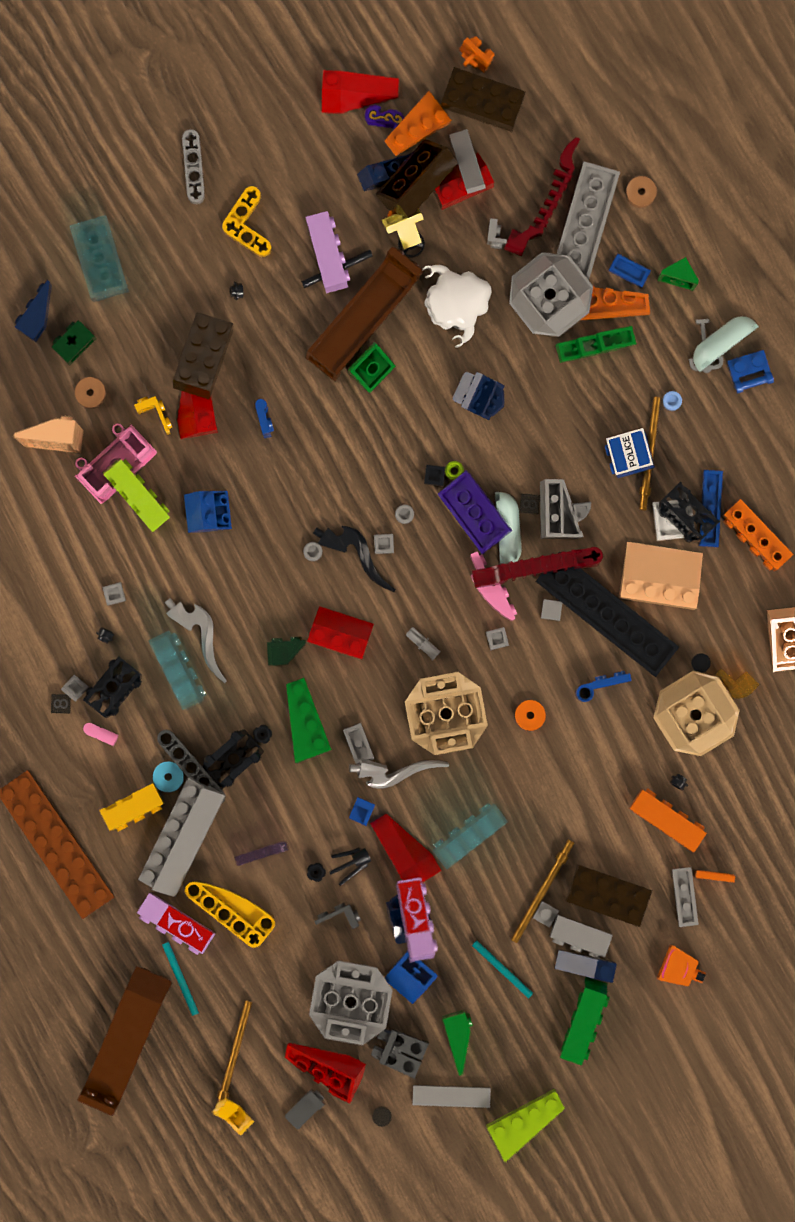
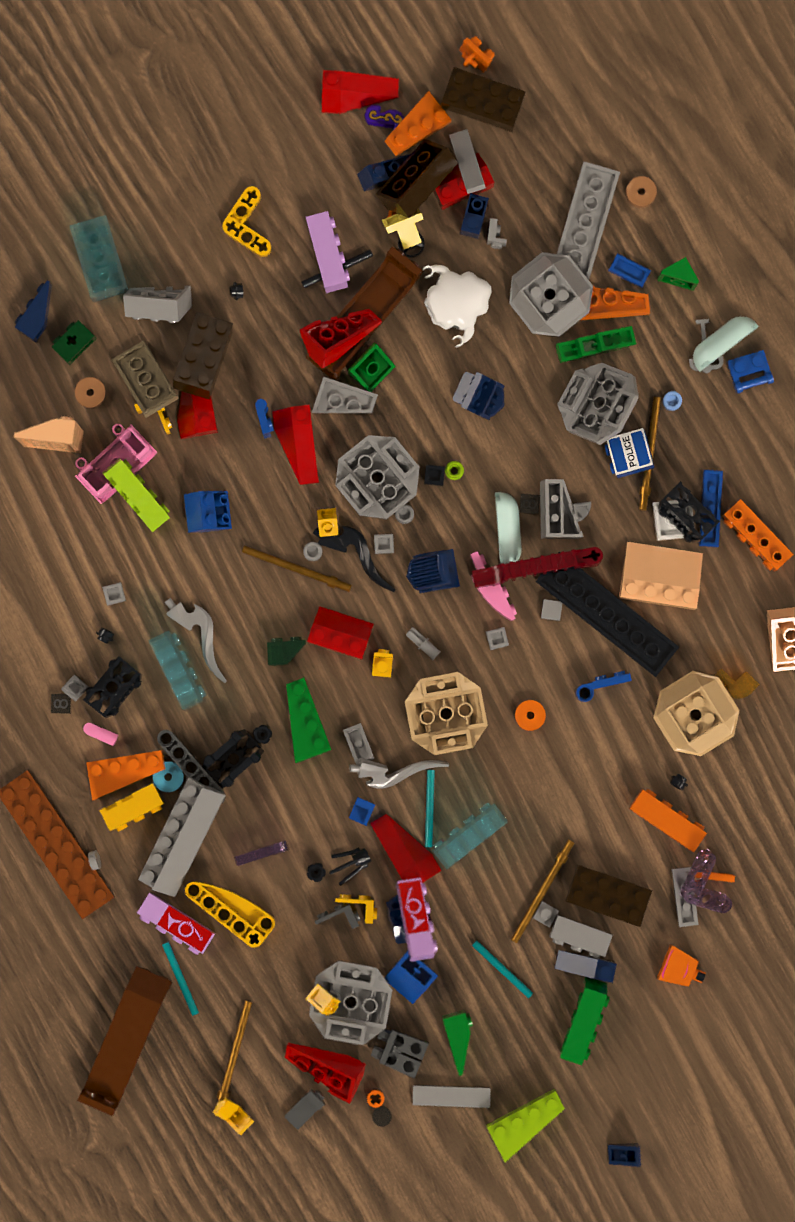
light grey beam [182,130,205,204] -> none
dark purple tile [438,470,513,554] -> none
dark red piece [504,137,580,257] -> none
black plate [691,653,711,673] -> none
none -> orange wing [86,750,165,801]
none -> light grey tile [88,850,101,870]
none -> dark tan plate [111,340,179,418]
none -> light grey wedge [123,286,192,323]
none -> pearl gold bar [242,545,352,592]
none -> red wedge [272,405,319,485]
none -> red wedge [300,309,382,369]
none -> yellow bracket [306,983,340,1016]
none -> light grey wing [312,377,378,413]
none -> yellow bracket [317,508,338,537]
none -> light grey piece [335,435,419,519]
none -> yellow bracket [335,894,377,924]
none -> orange bush [367,1089,384,1108]
none -> yellow bracket [372,649,393,678]
none -> dark blue piece [406,549,460,594]
none -> teal bar [425,770,435,847]
none -> dark blue slope [460,193,489,239]
none -> light grey piece [557,363,639,445]
none -> dark blue slope [608,1143,641,1167]
none -> beam [680,849,732,913]

